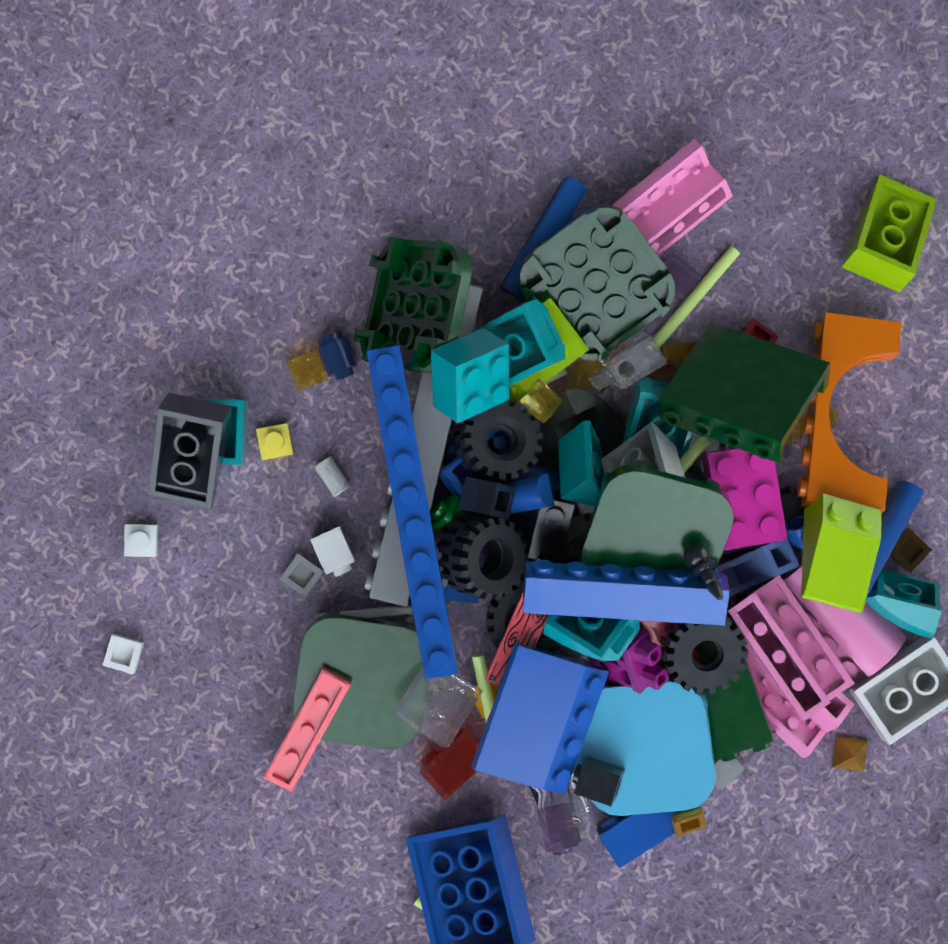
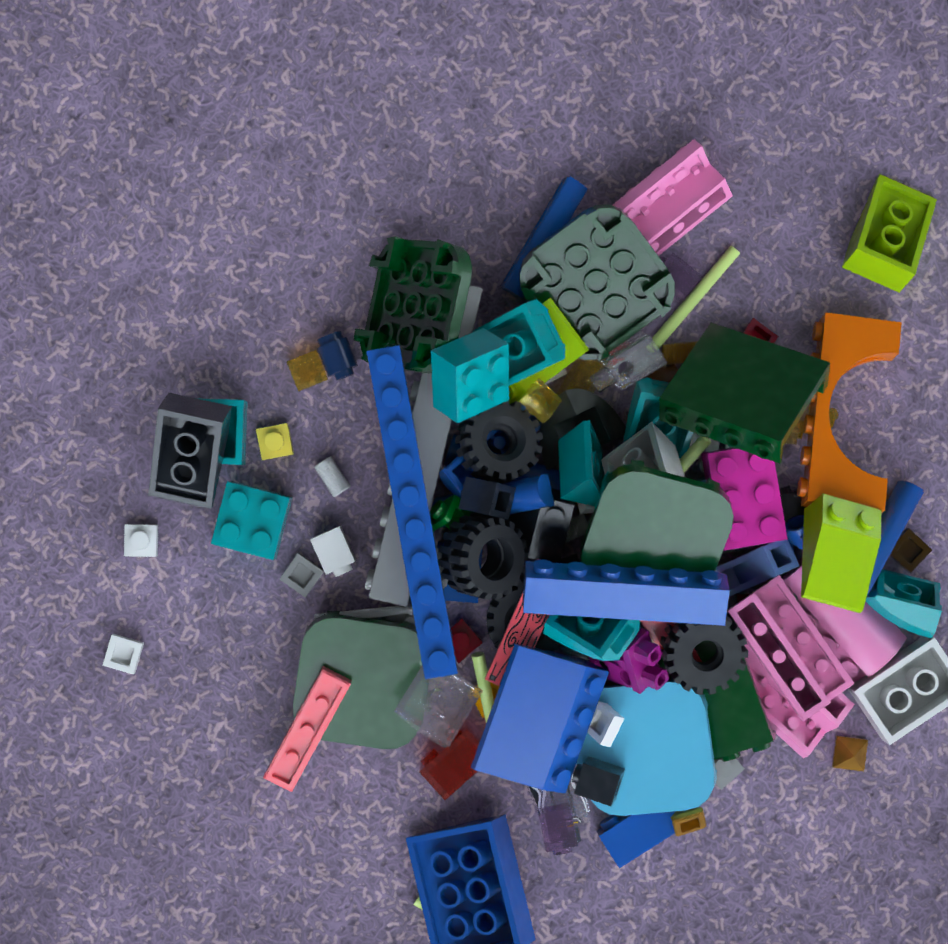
black bar [683,542,723,600] -> none
none -> teal brick [211,481,293,560]
none -> dark red plate [451,618,483,663]
none -> white plate [587,701,624,747]

